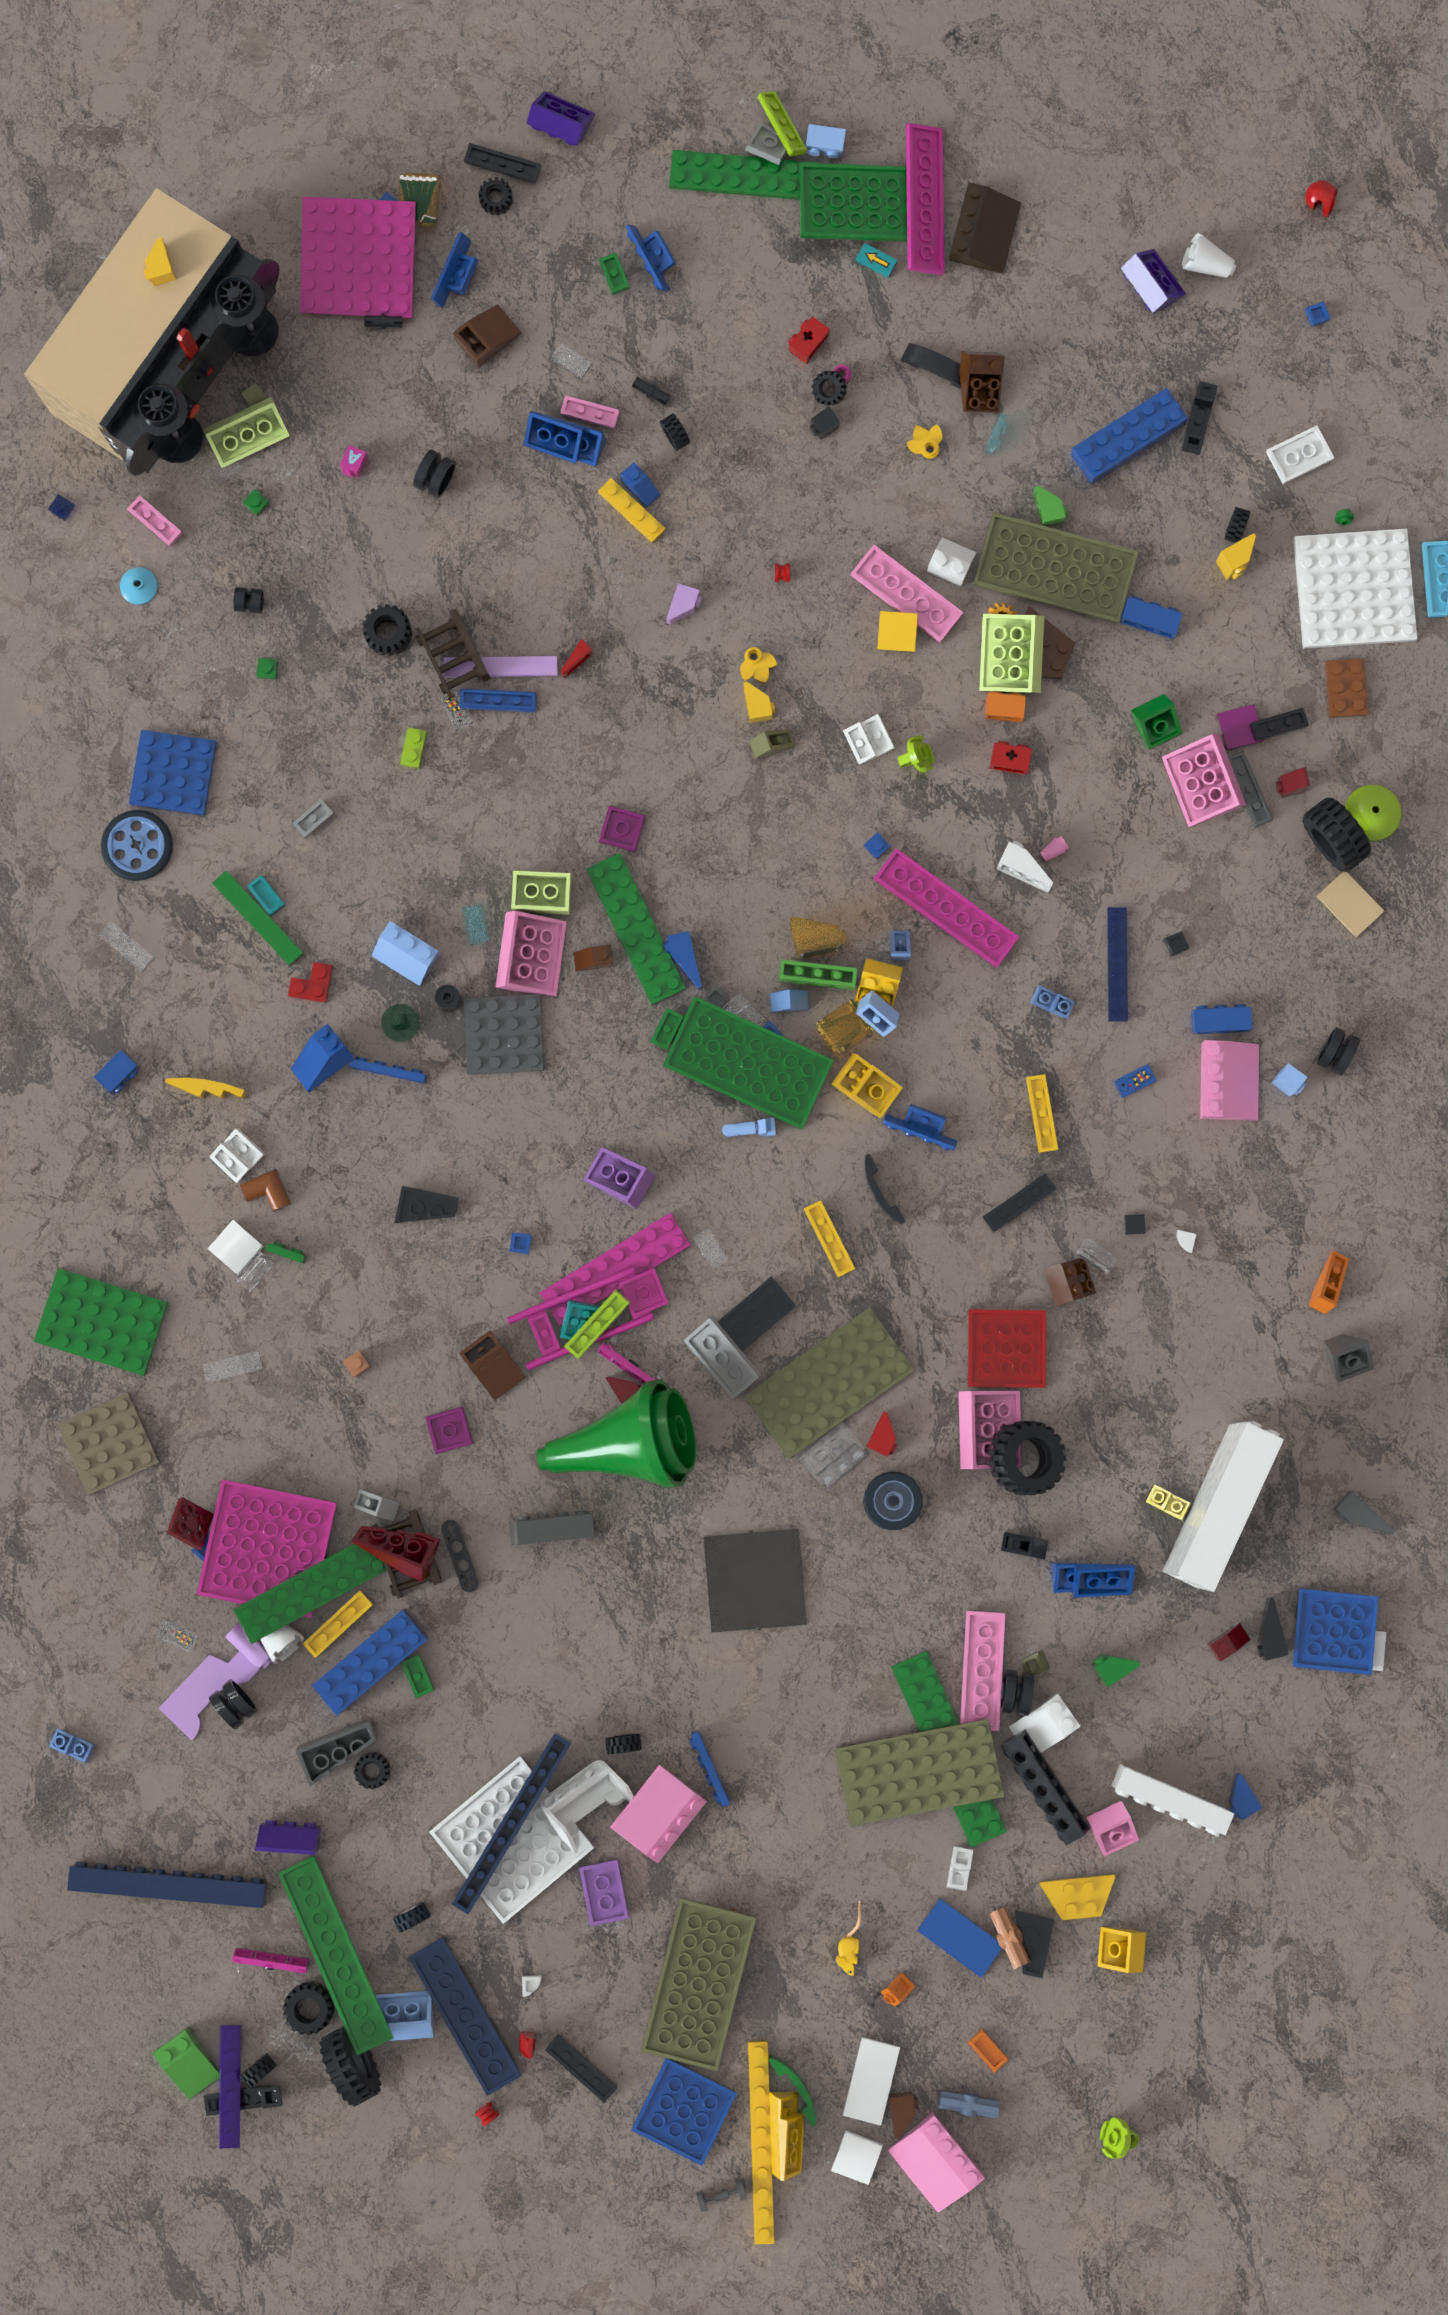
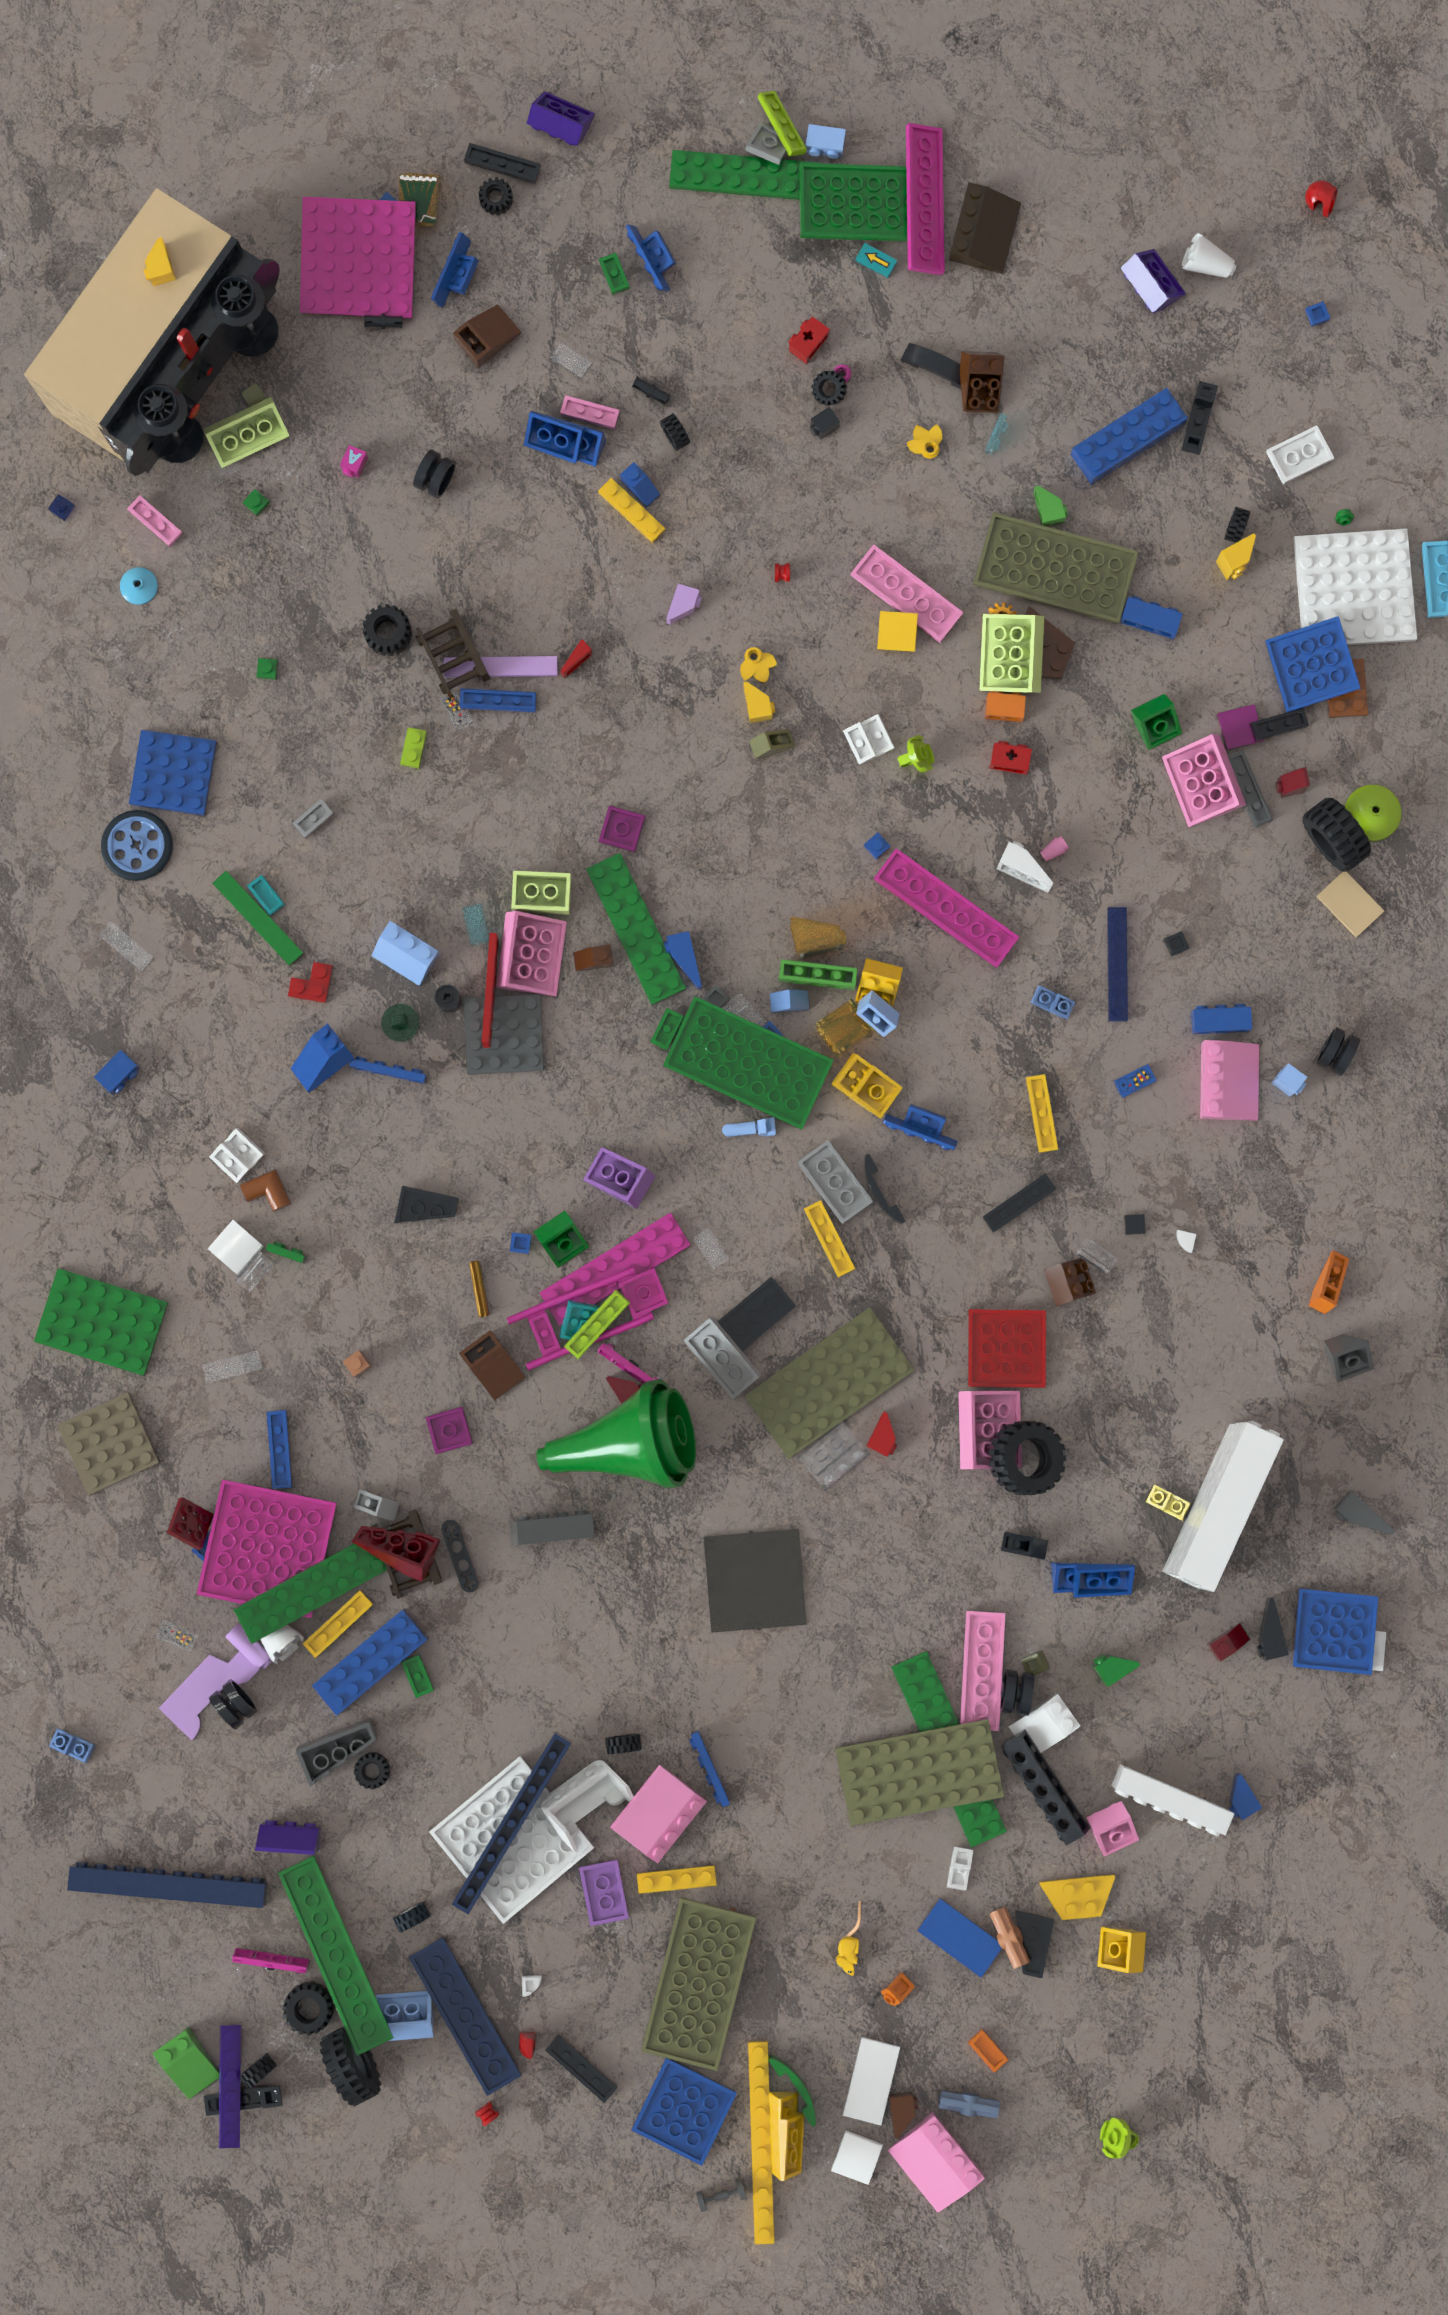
yellow slope [165,1078,247,1099] -> none
black wheel [233,587,264,614] -> none
wheel [863,1472,923,1530] -> none
medium blue slope [890,931,911,961] -> none
white slope [927,537,977,587] -> none
none -> blue plate [267,1410,293,1489]
none -> pearl gold axle [469,1261,489,1317]
none -> red tile [482,933,499,1048]
none -> green slope [533,1211,589,1268]
none -> yellow plate [637,1865,717,1894]
none -> light grey plate [797,1140,873,1224]
none -> blue plate [1265,616,1361,712]

